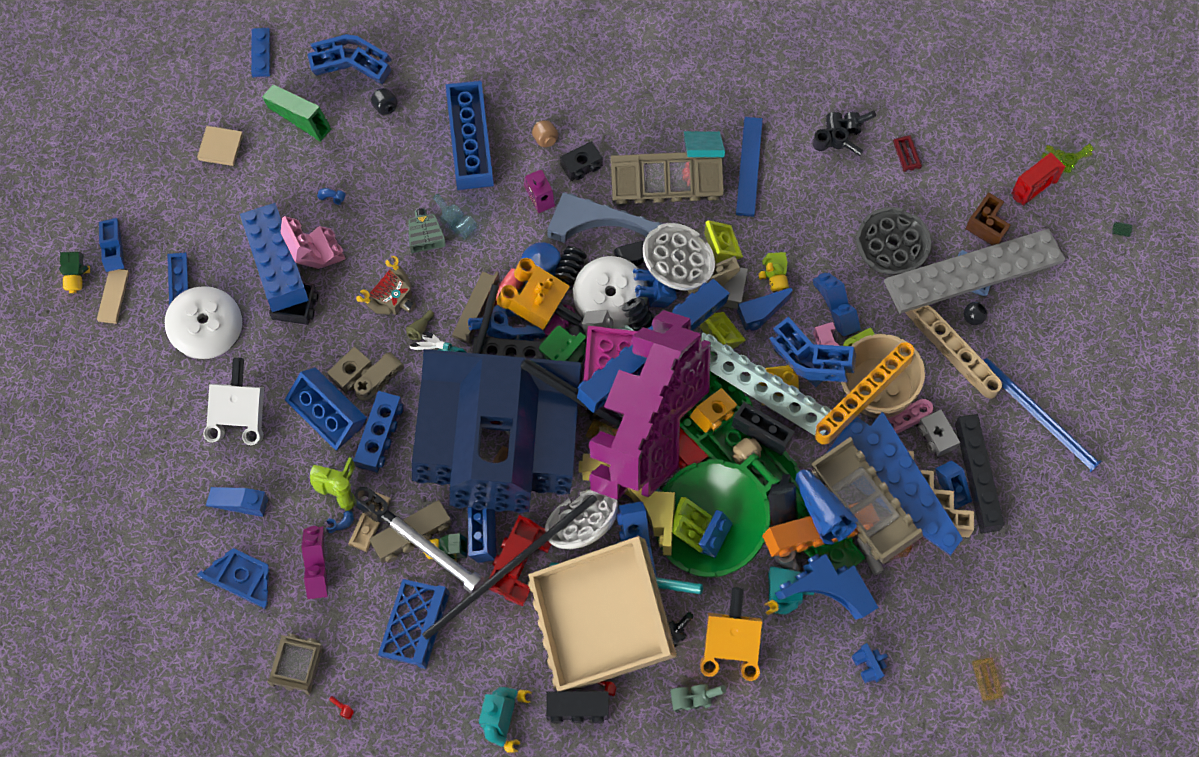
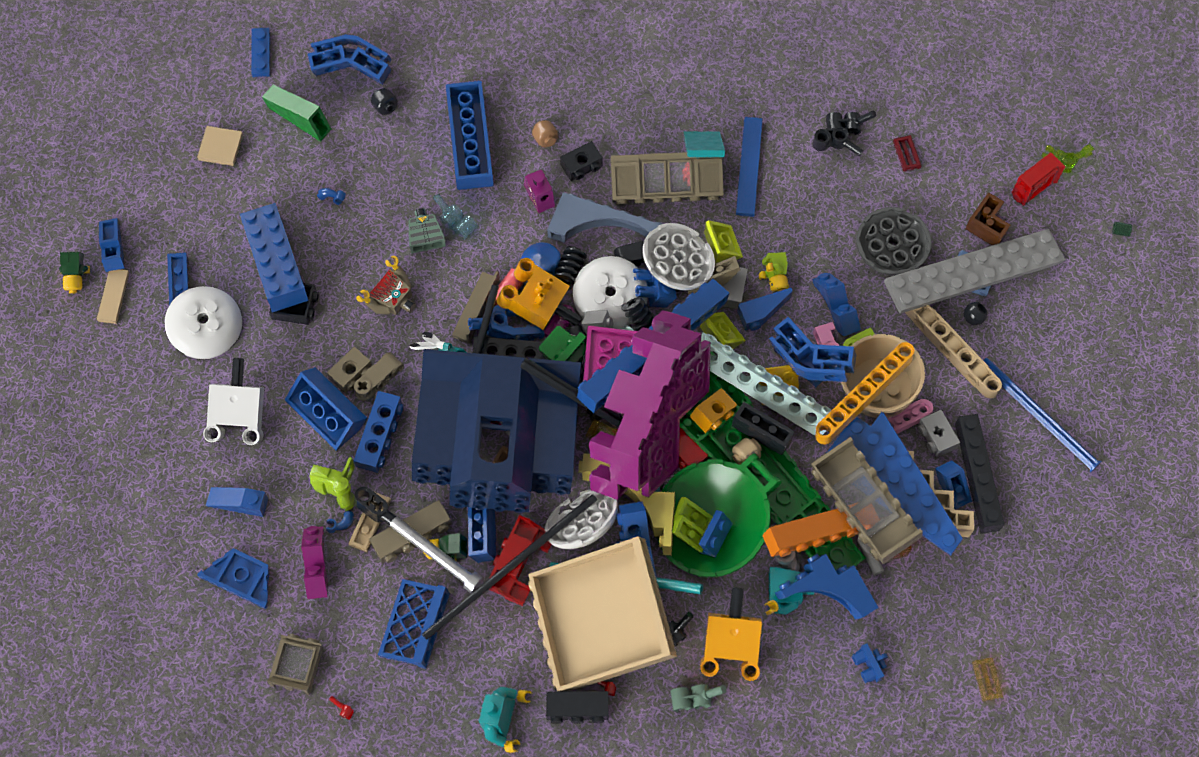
bright pink slope [281,216,345,269] -> none
olive cone [406,310,434,341] -> none
black brick [769,474,798,527] -> none
blue cone [795,469,858,544] -> none

